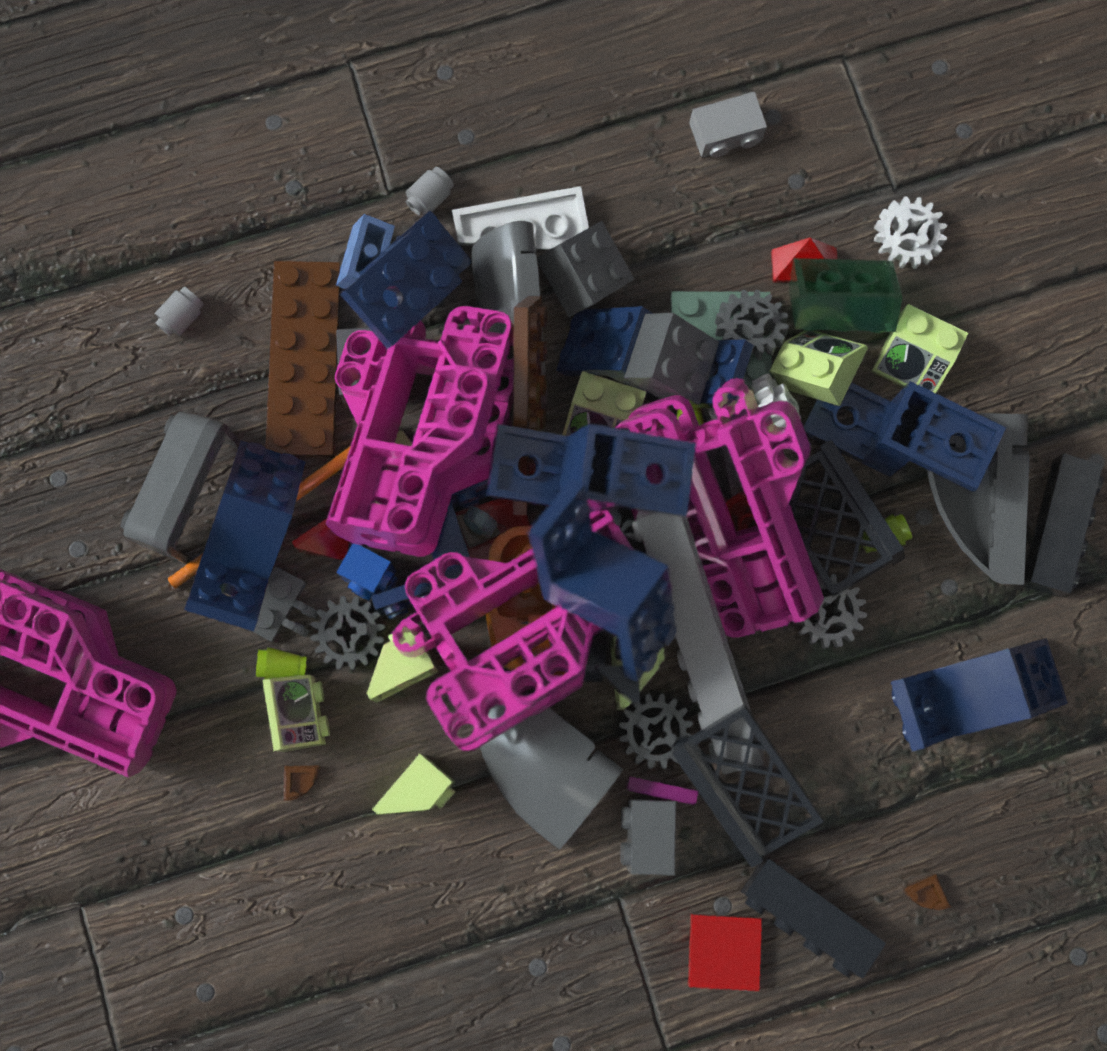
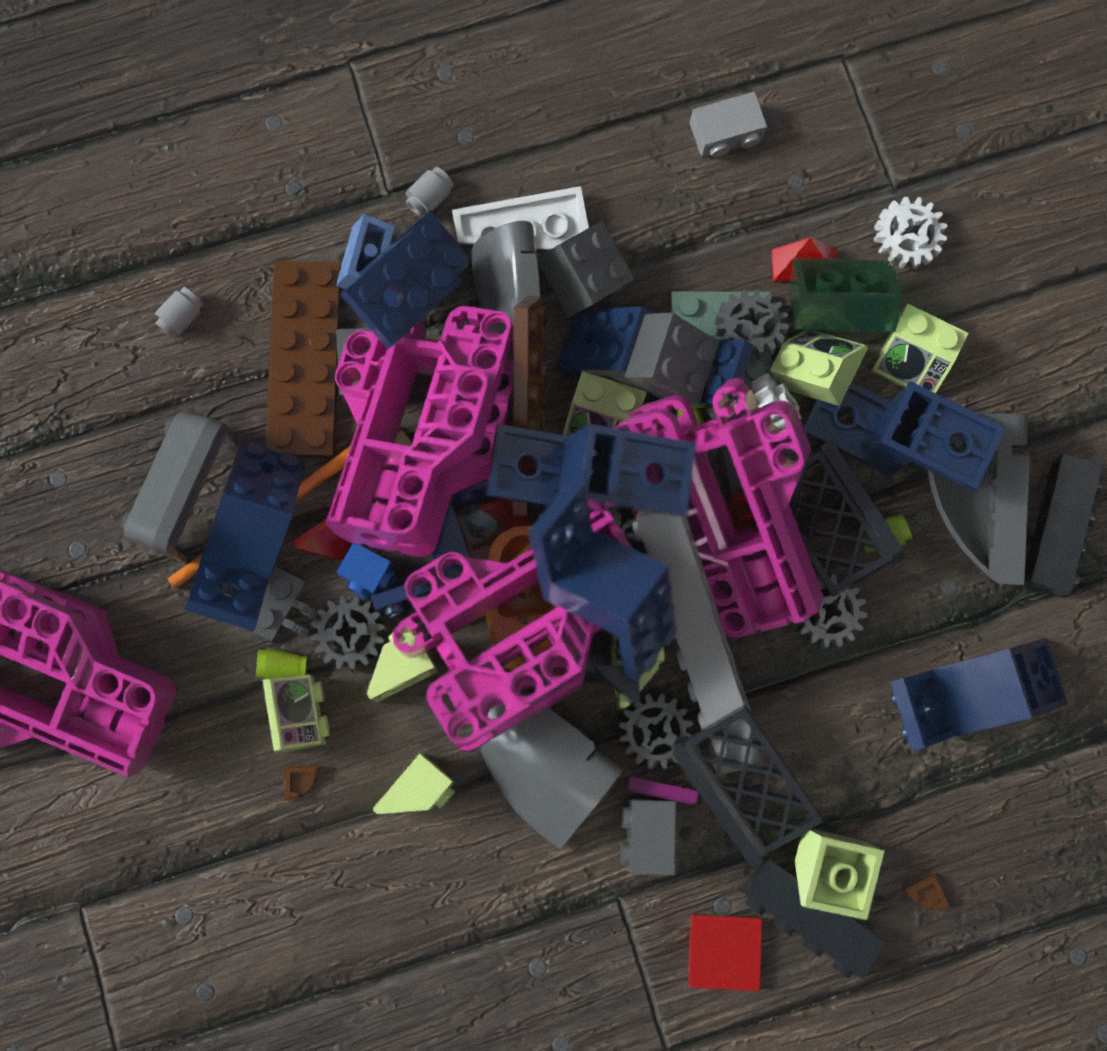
none -> yellowish green slope [795,829,884,920]

